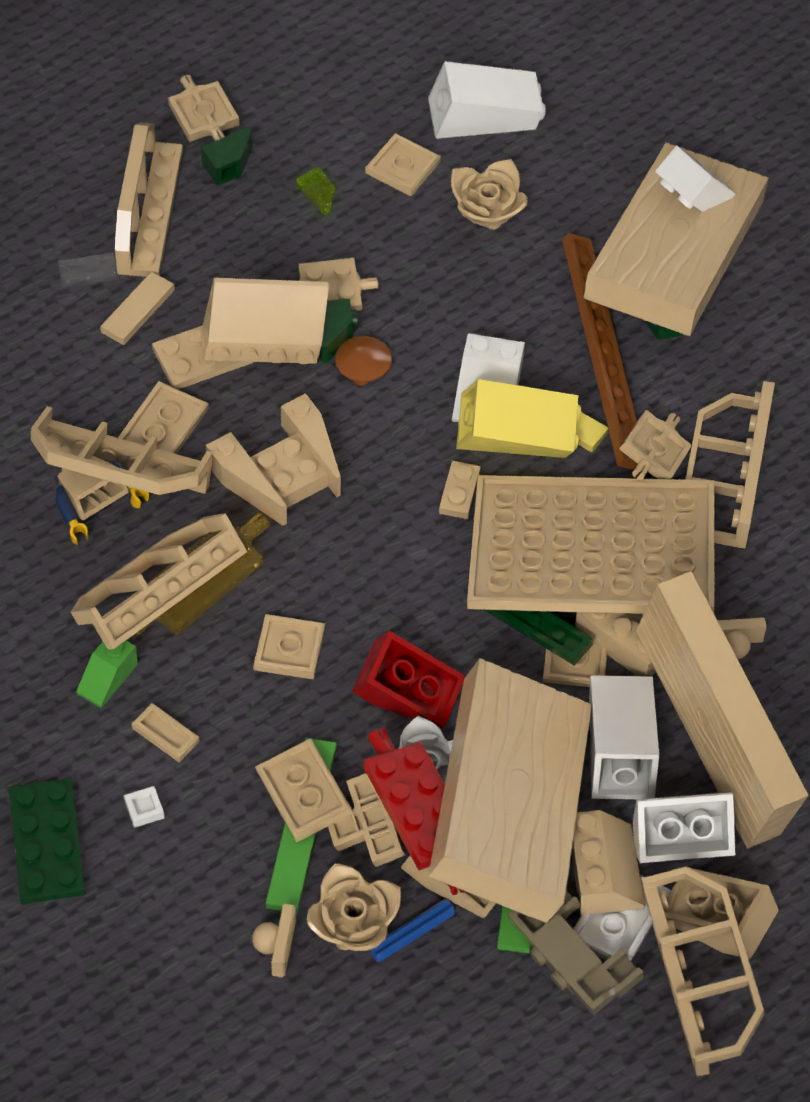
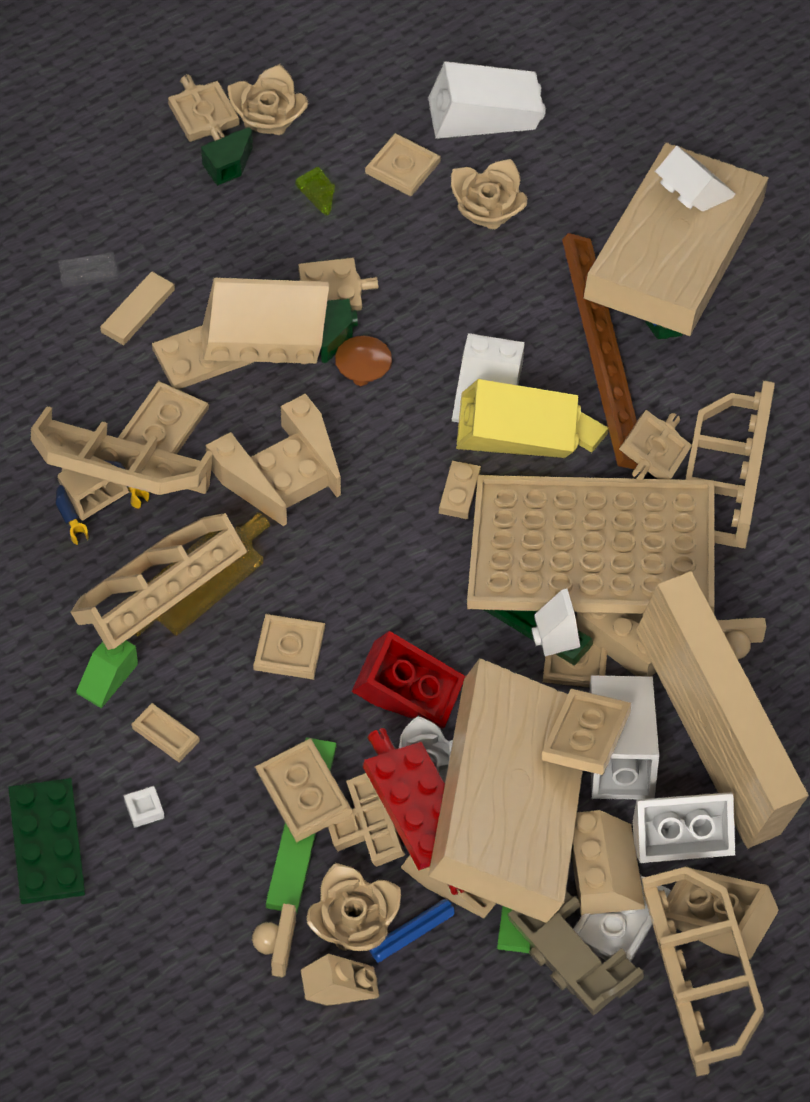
tan plate [115,123,183,277] -> none
none -> tan brick [228,64,308,135]
none -> tan slope [301,954,379,1005]
none -> white slope [531,589,580,656]
none -> tan plate [542,689,631,775]

